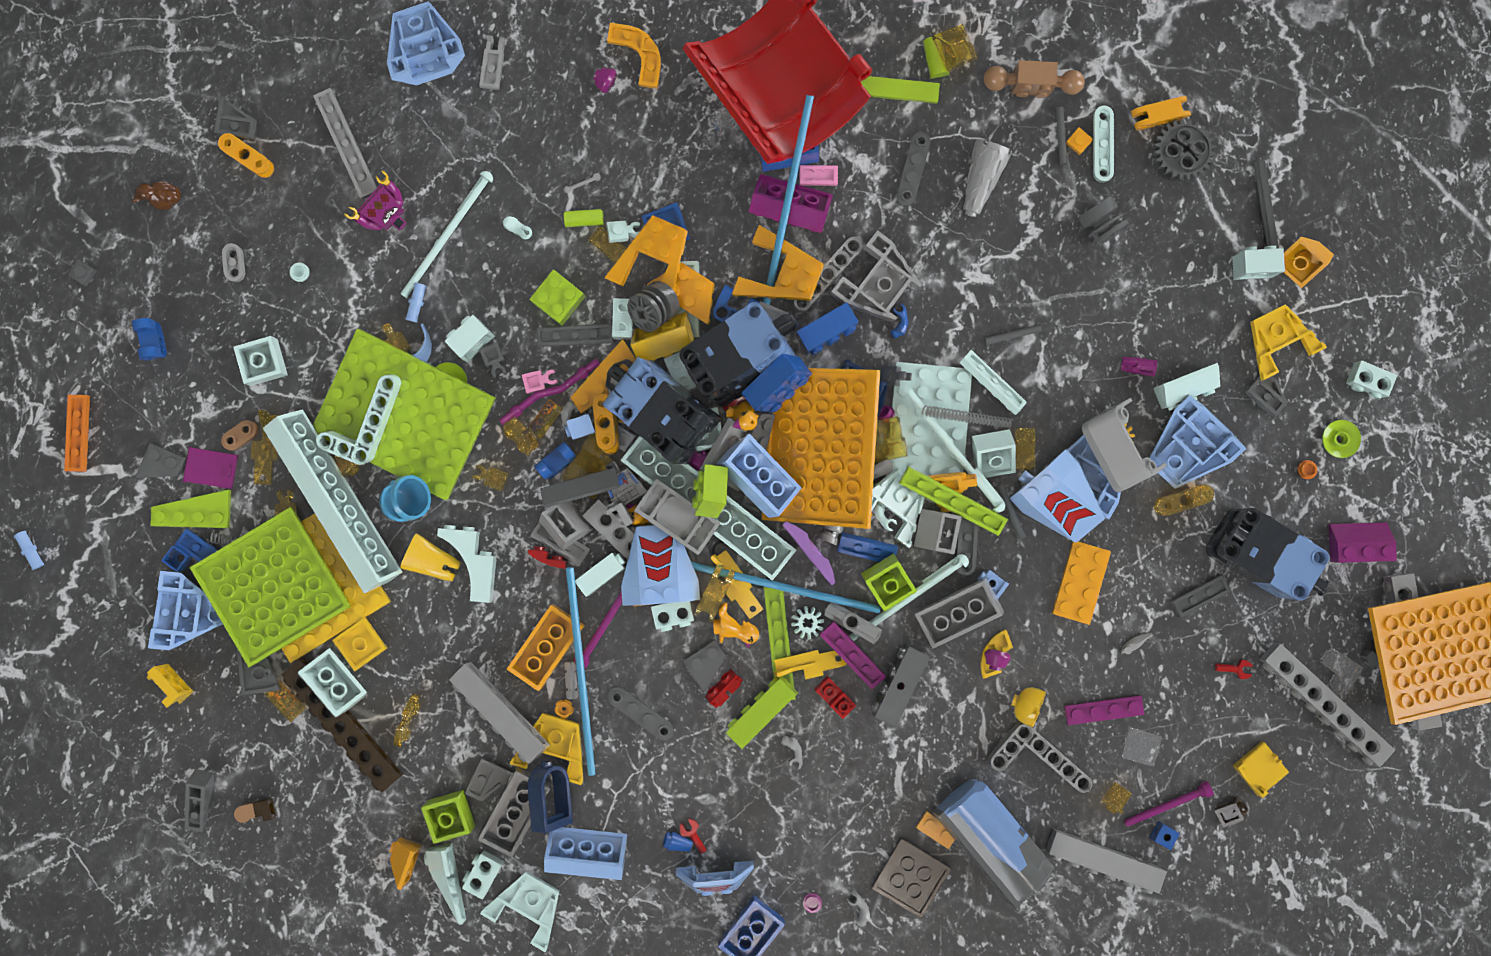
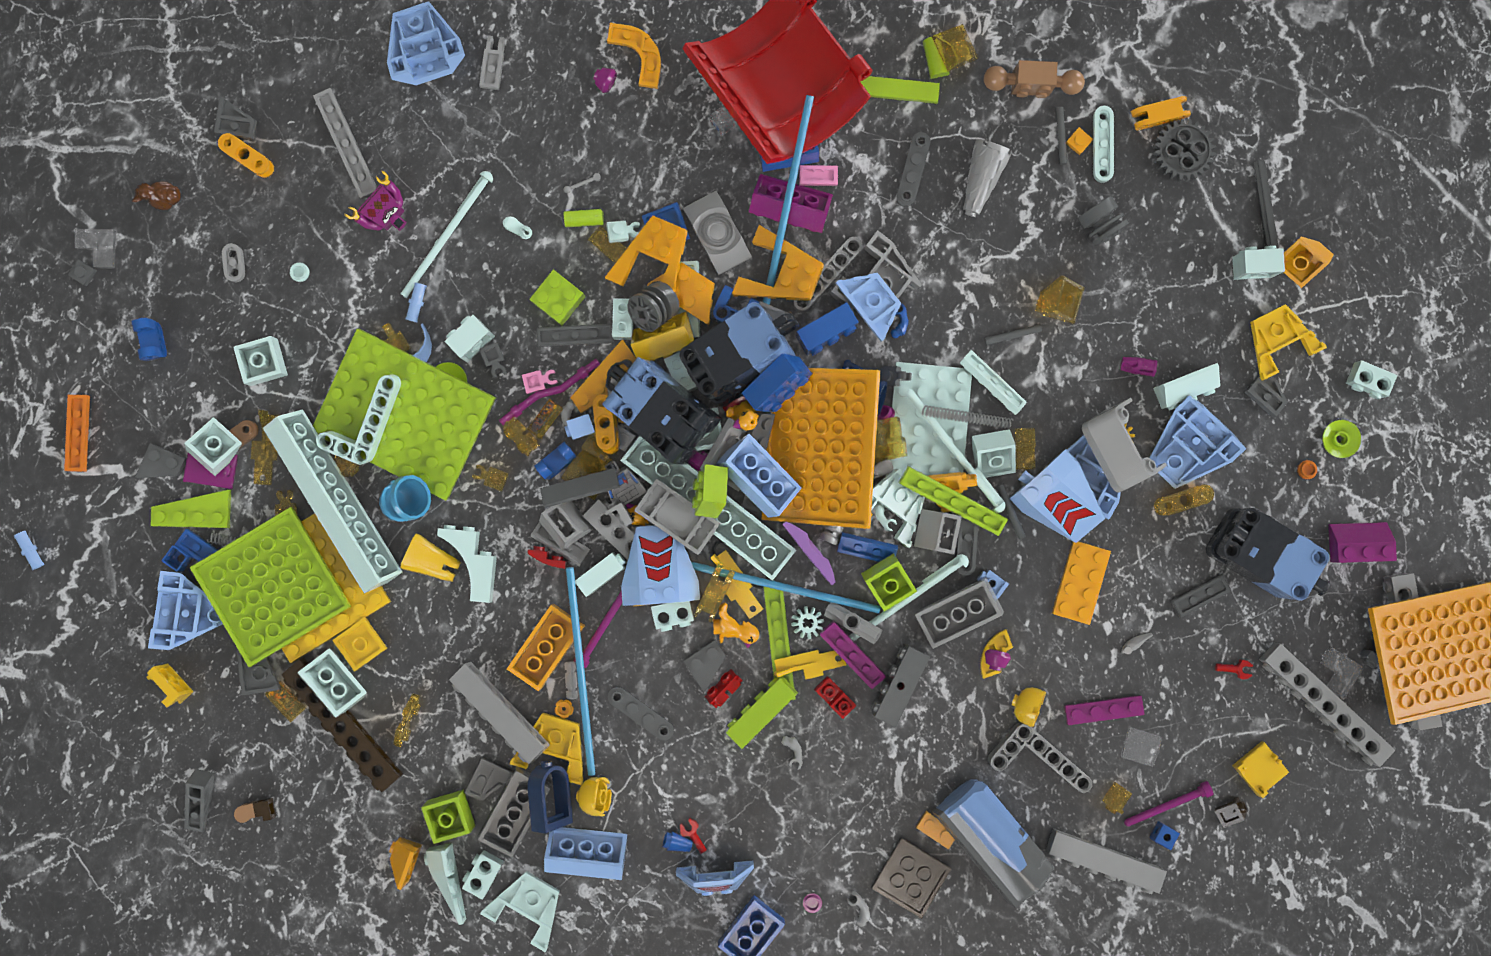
none -> clear tile [75,229,116,268]
none -> light aqua slope [184,417,242,476]
none -> yellow cylinder [576,777,612,816]
none -> light grey slope [683,191,752,275]
none -> light blue wing [835,273,901,342]
none -> clear yellow slope [1035,276,1084,324]

